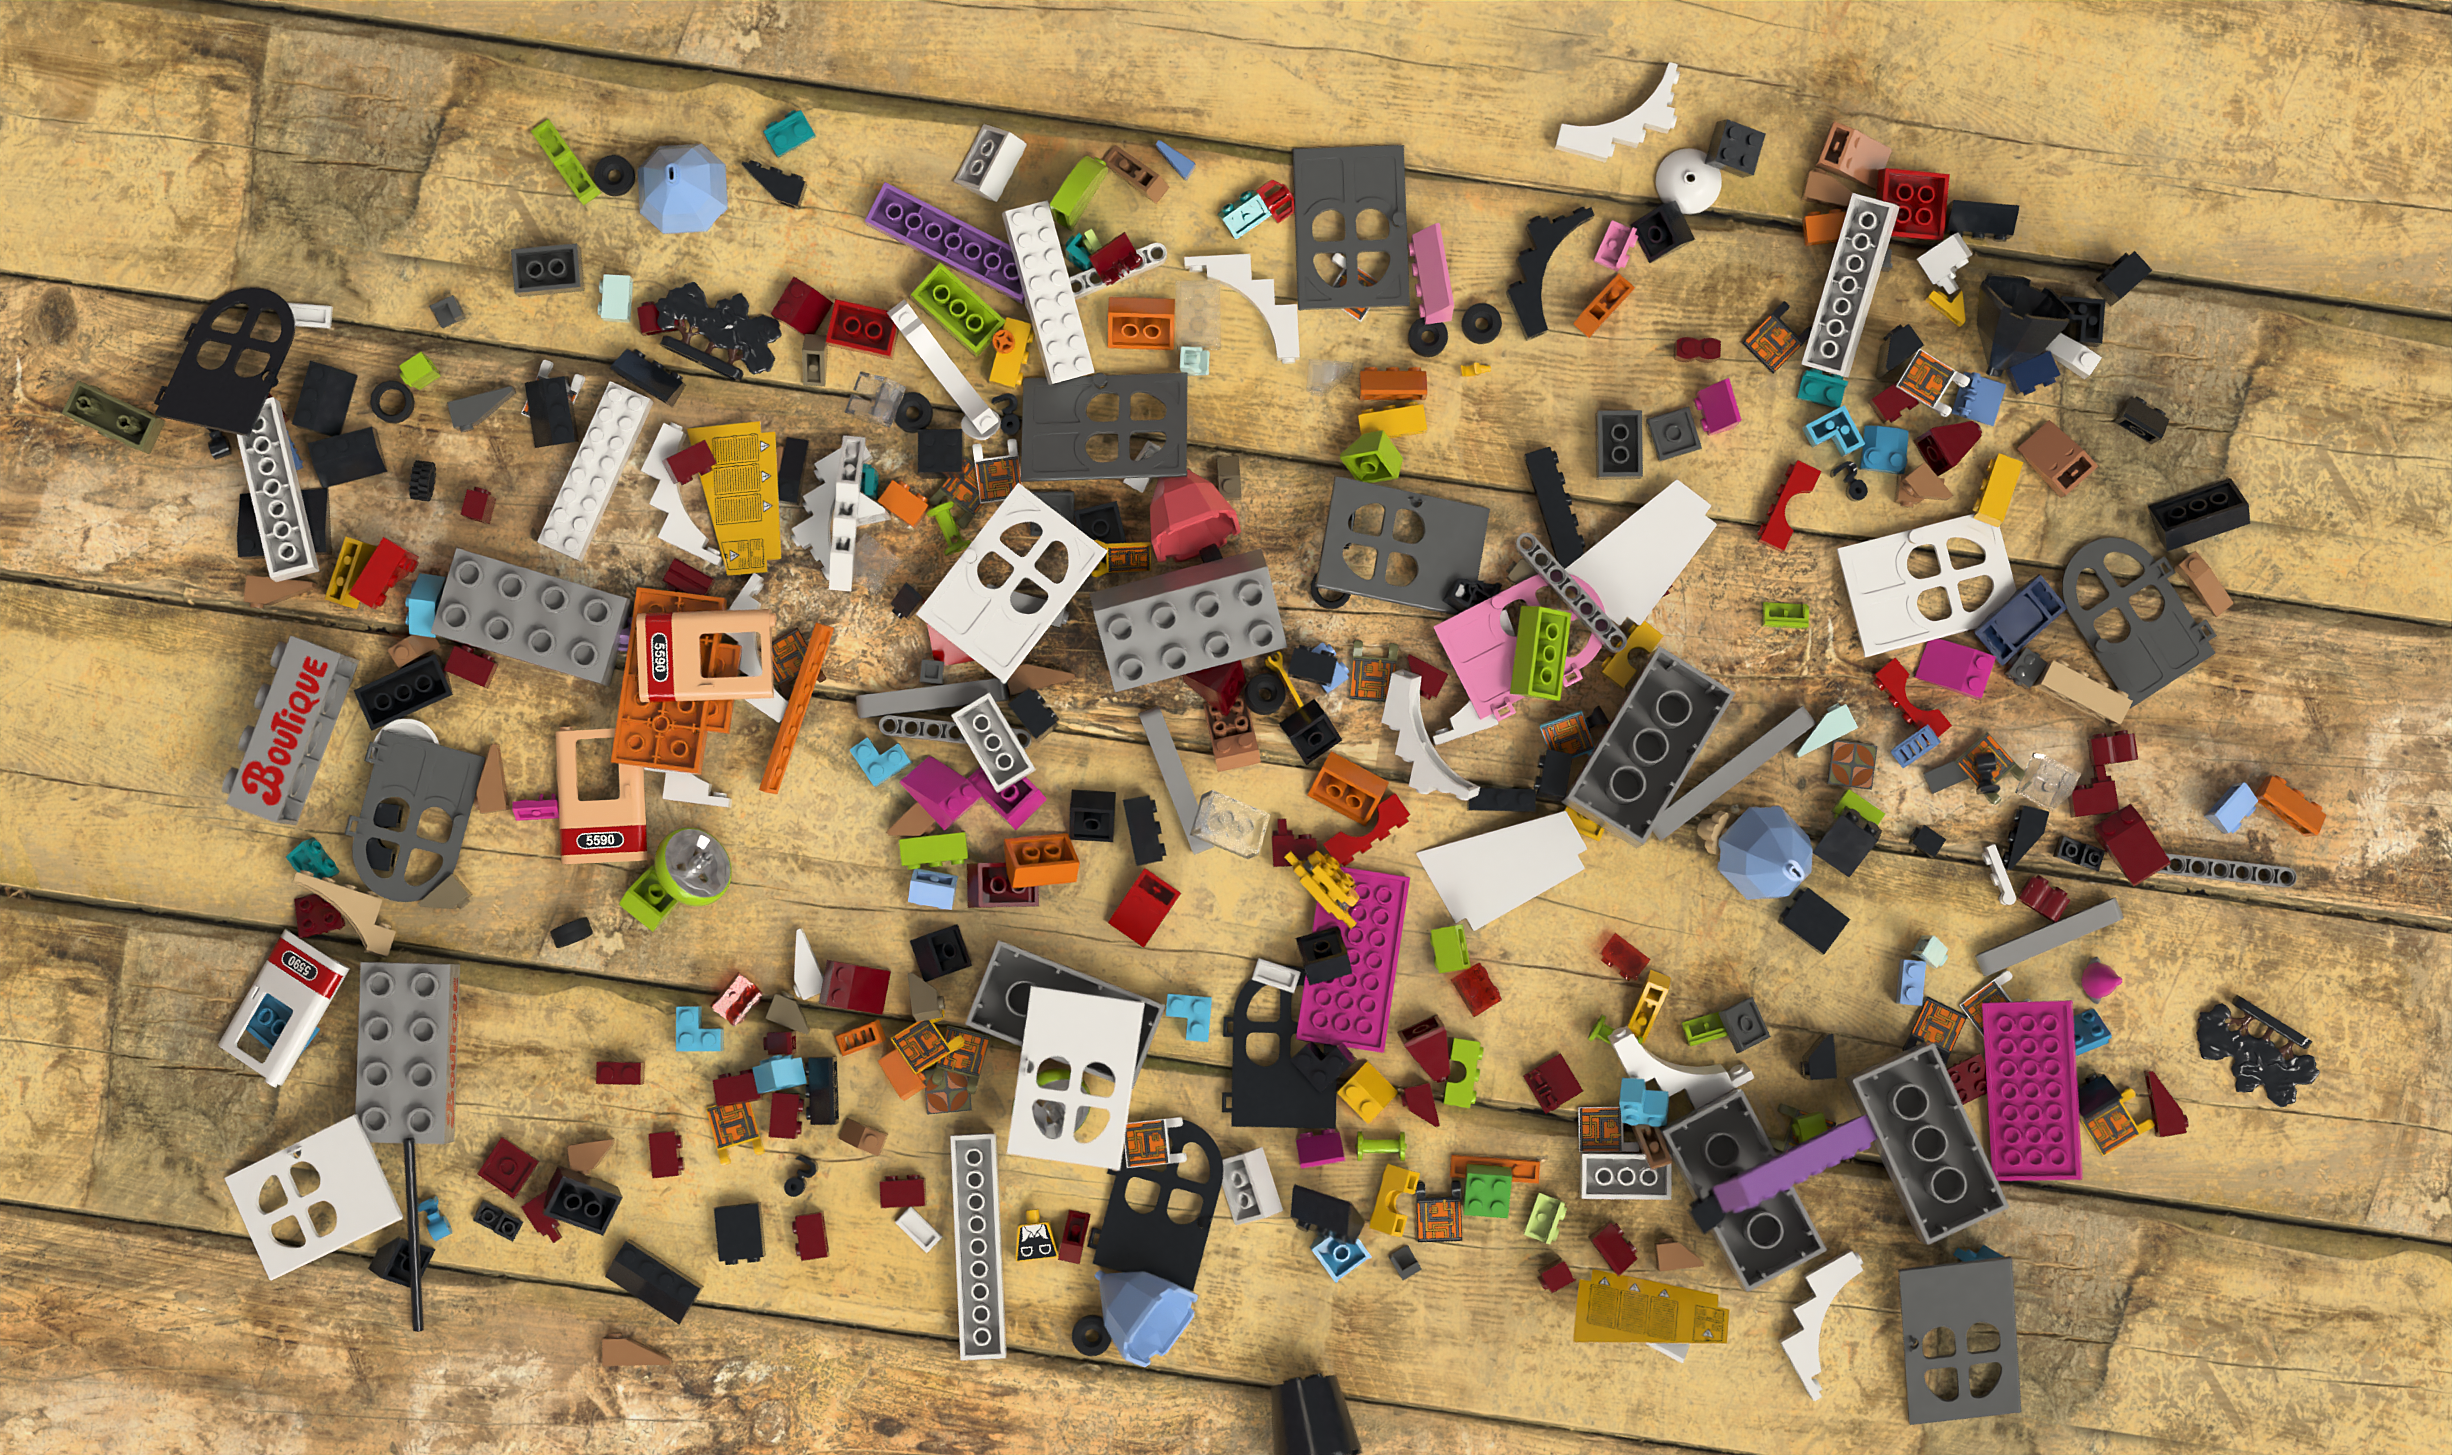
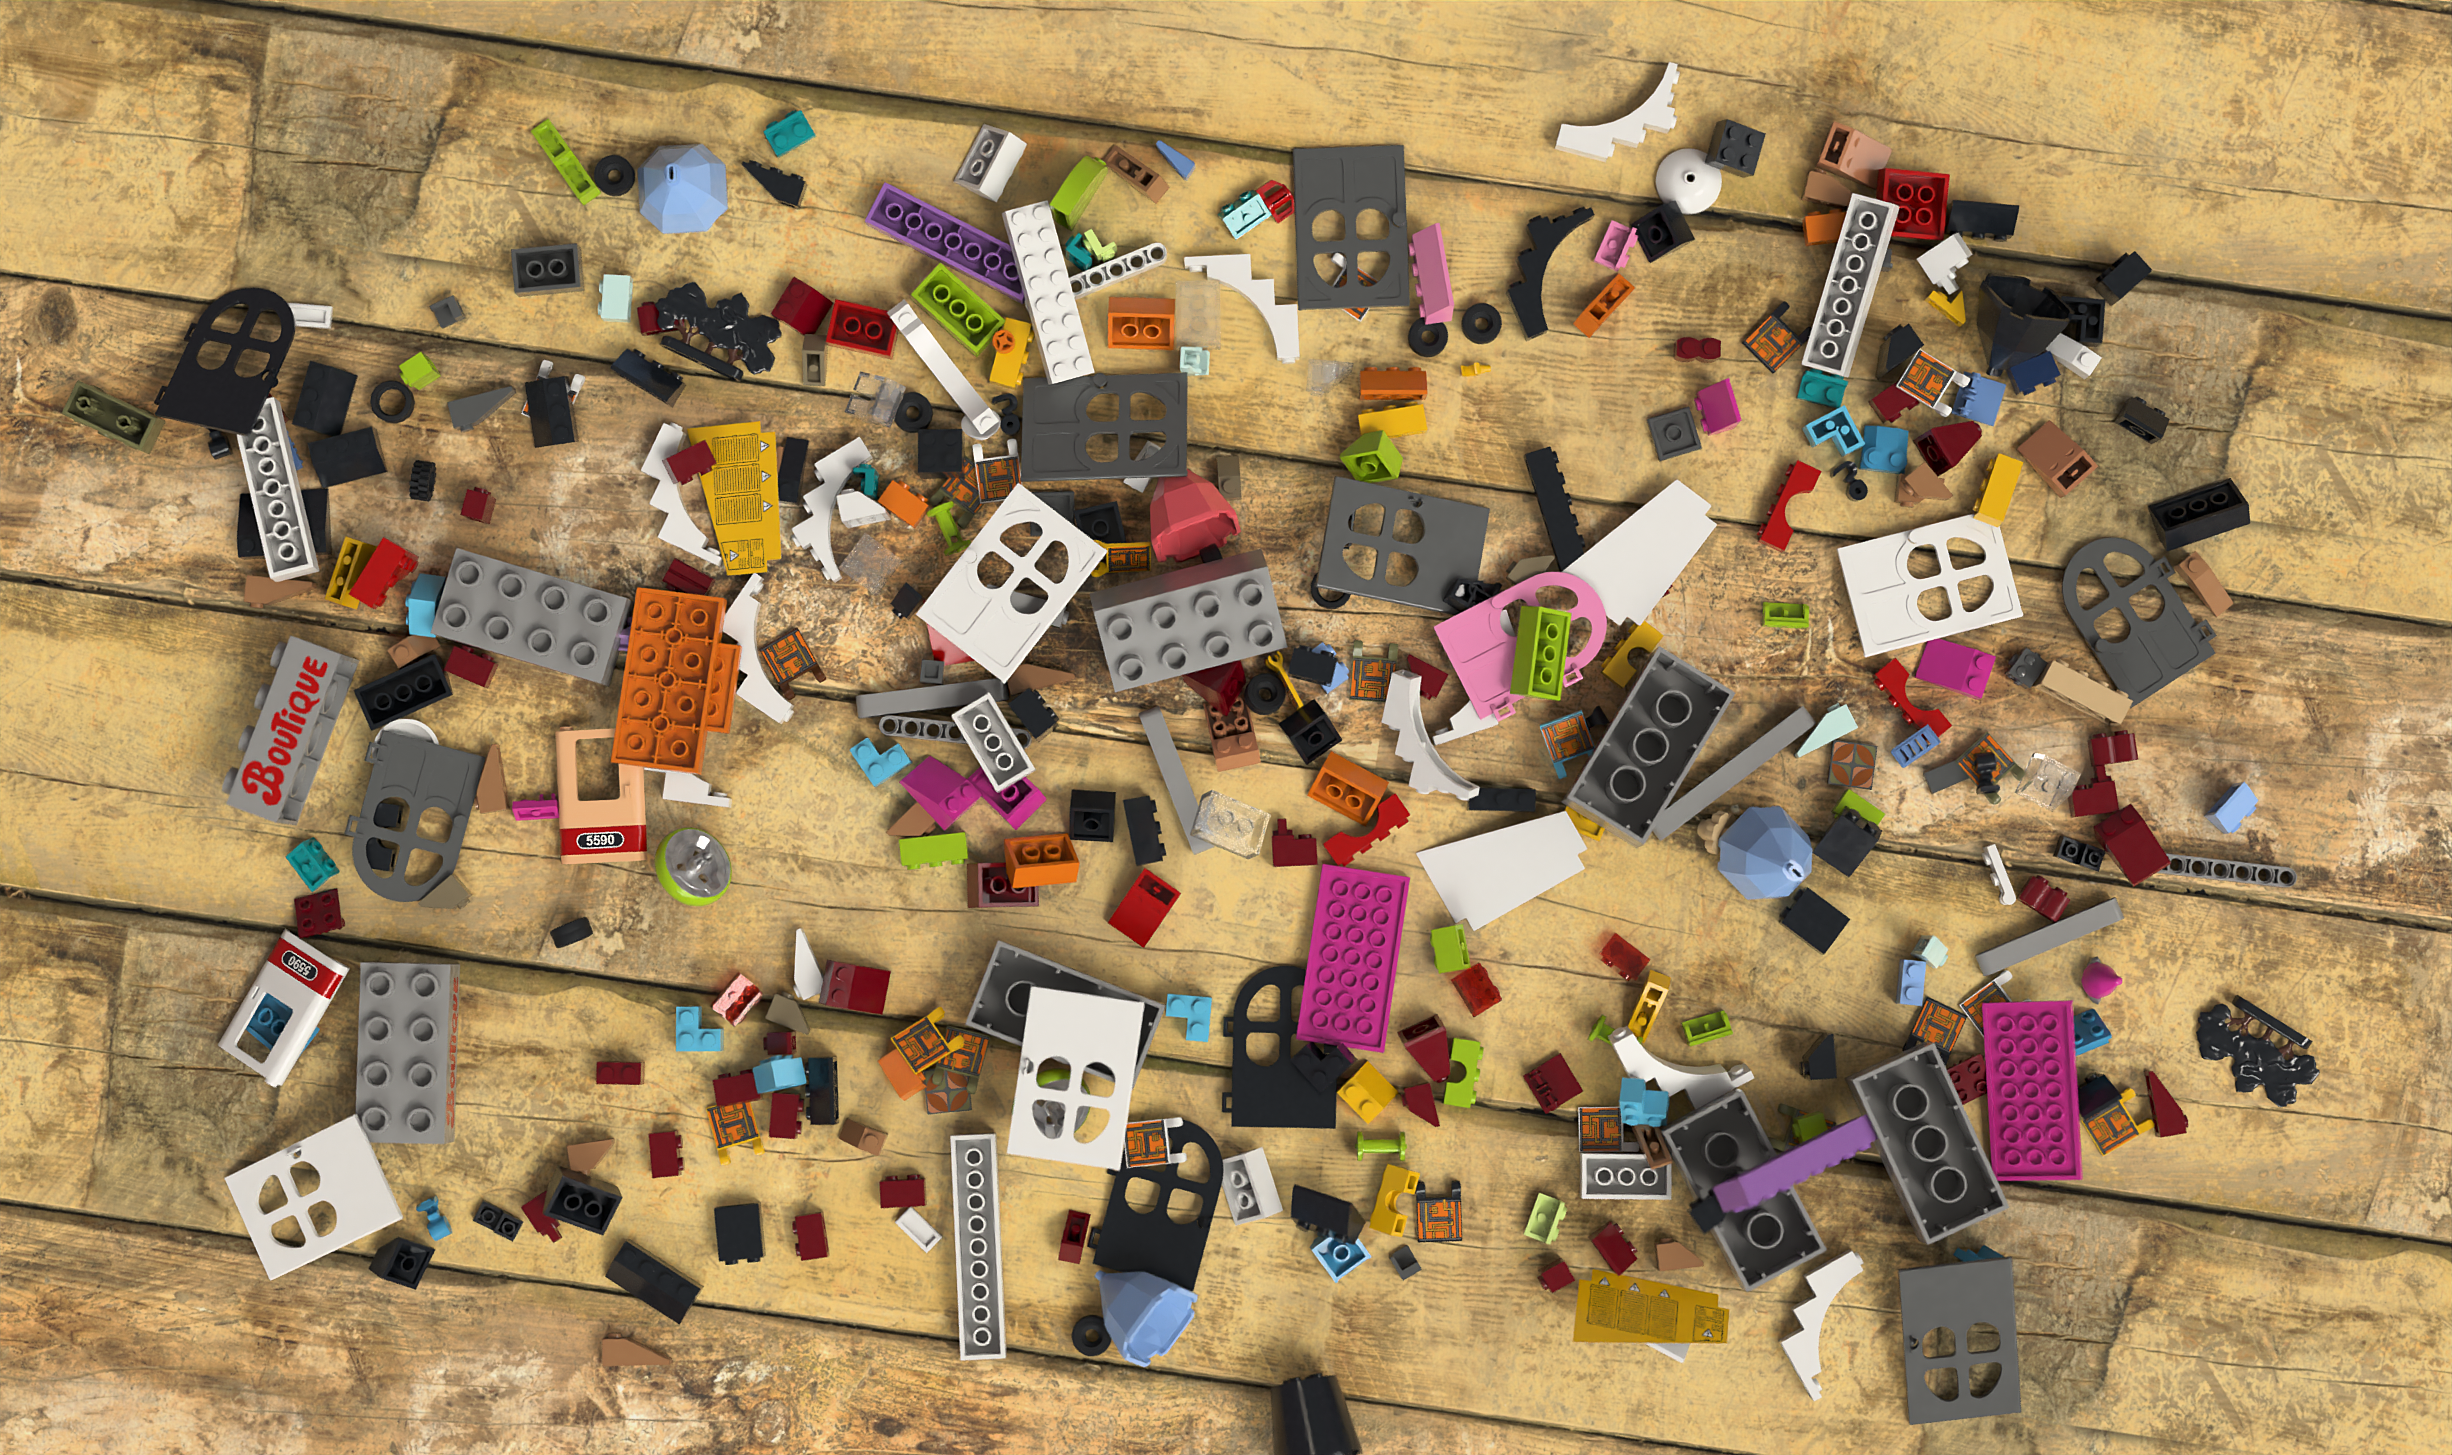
tan arch [292,870,396,959] -> none
black piece [403,1138,424,1332] -> none
dark red plate [477,1137,540,1199] -> none
white brick [537,381,654,562] -> none
lime slope [618,865,679,932] -> none
light nougat piece [636,609,777,702] -> none
orange tile [759,622,834,794] -> none
black leg [784,1154,818,1197] -> none
white arch [829,435,865,591] -> none
orange slope [835,1019,886,1057] -> none
light blue brick [908,869,958,910] -> none
dark tan slope [908,973,945,1022] -> none
black slope [910,924,972,982] -> none
torso [1016,1209,1059,1262] -> none
dark red hinge [1088,232,1143,286] -> none
white tile [1252,958,1301,993] -> none
yellow piece [1284,851,1360,929] -> none
black slope [1296,926,1352,986] -> none
dark pink slope [1296,1129,1345,1168] -> none
orange tile [1450,1154,1540,1184] -> none
bright green brick [1463,1164,1512,1218] -> none
light grey beam [1515,533,1627,653] -> none
black brick [1533,749,1573,801] -> none
dark grey brick [1595,410,1643,480] -> none
dark grey tile [1719,996,1771,1054] -> none
black brick [1908,825,1947,858] -> none
dark blue slope [1973,574,2068,666] -> none
black slope [2002,805,2049,871] -> none
orange slope [2254,775,2326,837] -> none

